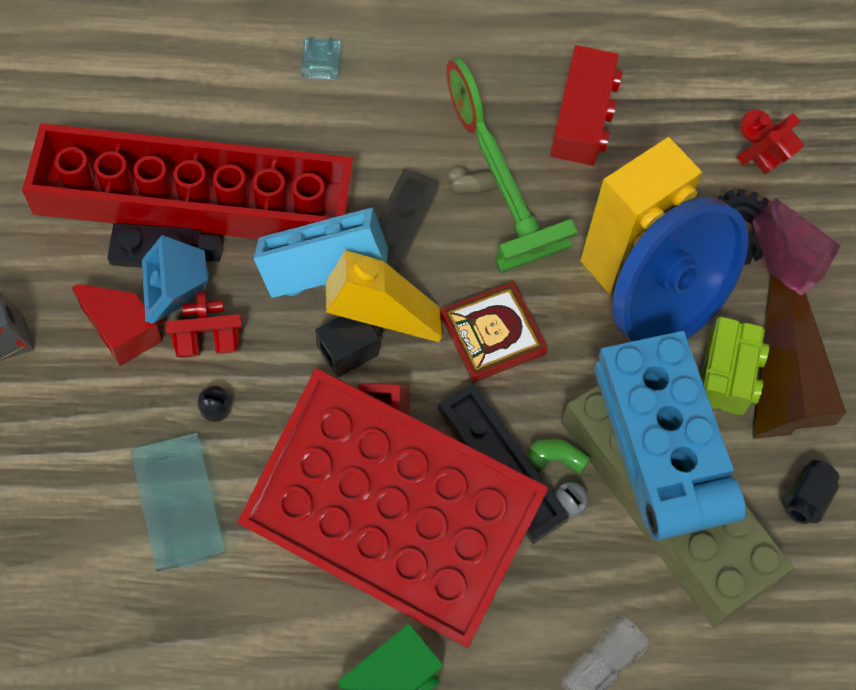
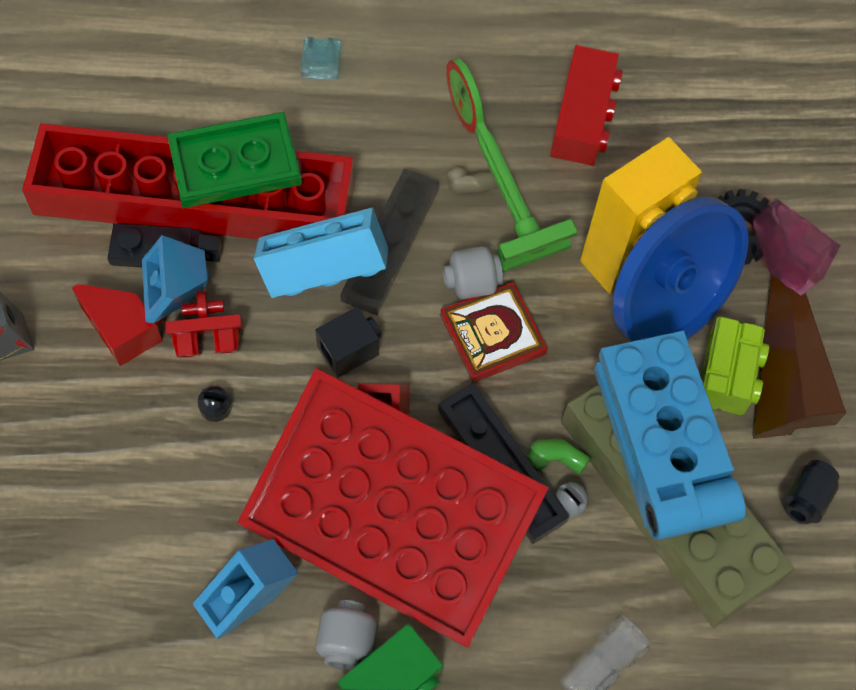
clear light blue piece [130,433,226,572] -> none
yellow slope [326,250,442,342] -> none
red hips [736,110,805,174] -> none
none -> green tile [167,111,302,208]
none -> dark azure slope [193,539,299,639]
none -> light grey head [315,600,378,671]
none -> light grey head [443,246,503,301]

